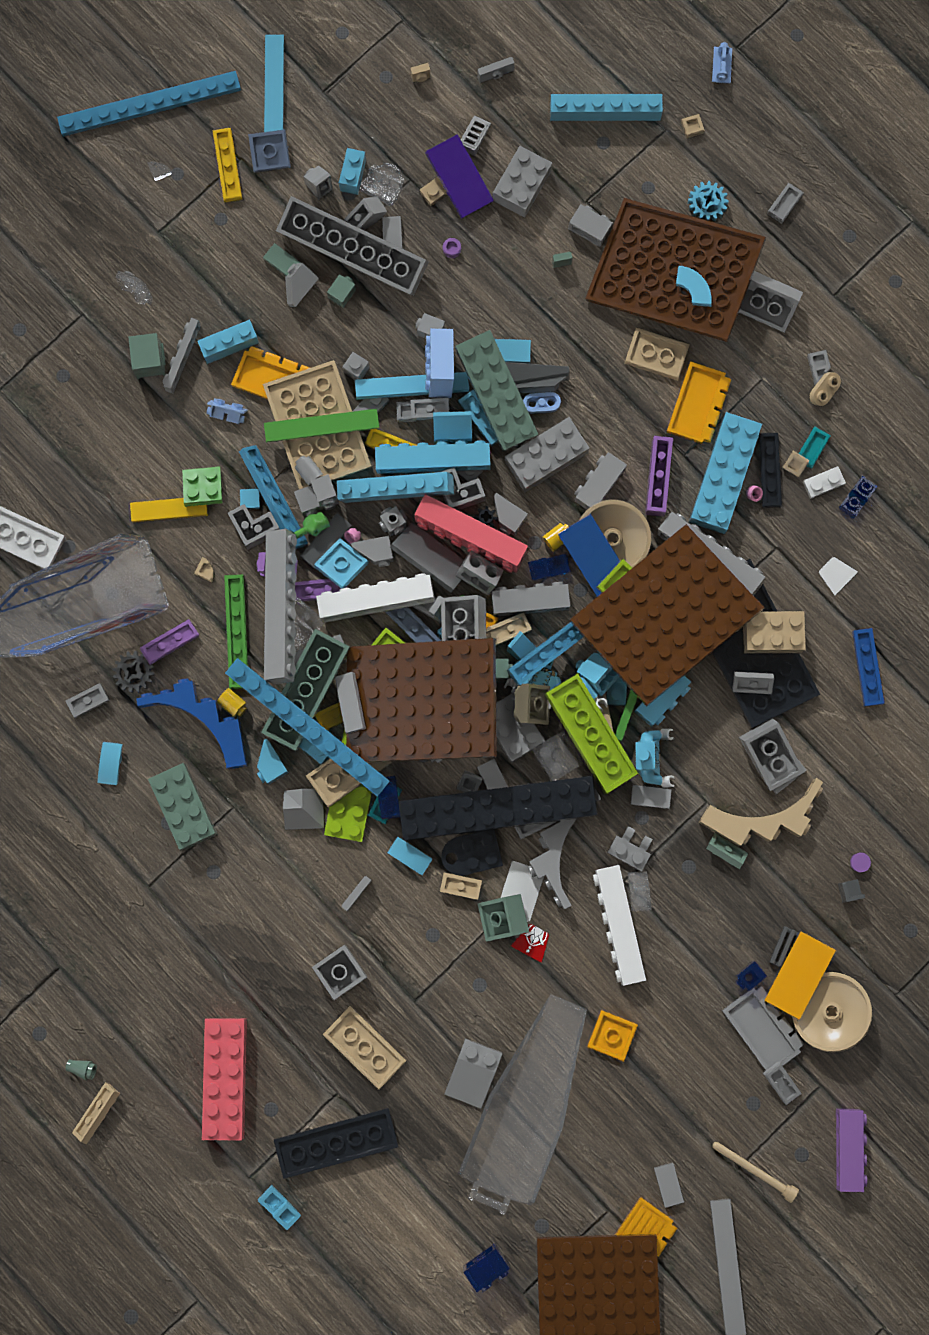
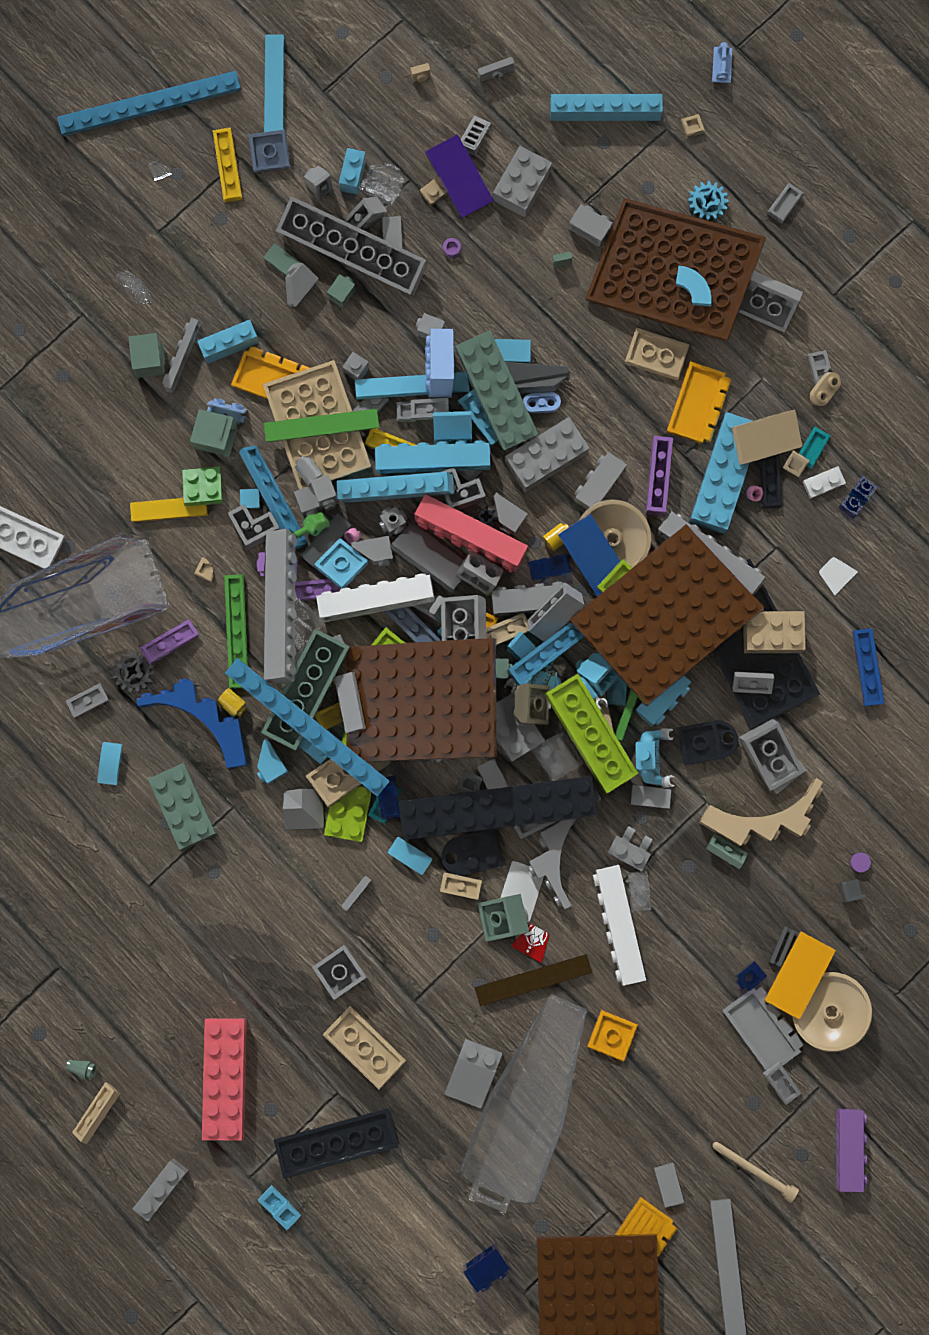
none -> light grey brick [133,1158,189,1221]
none -> sand green piece [190,409,238,457]
none -> dark brown tile [474,954,592,1006]
none -> light grey brick [527,582,584,642]
none -> black plate [677,720,738,766]
none -> tan tile [732,410,802,464]

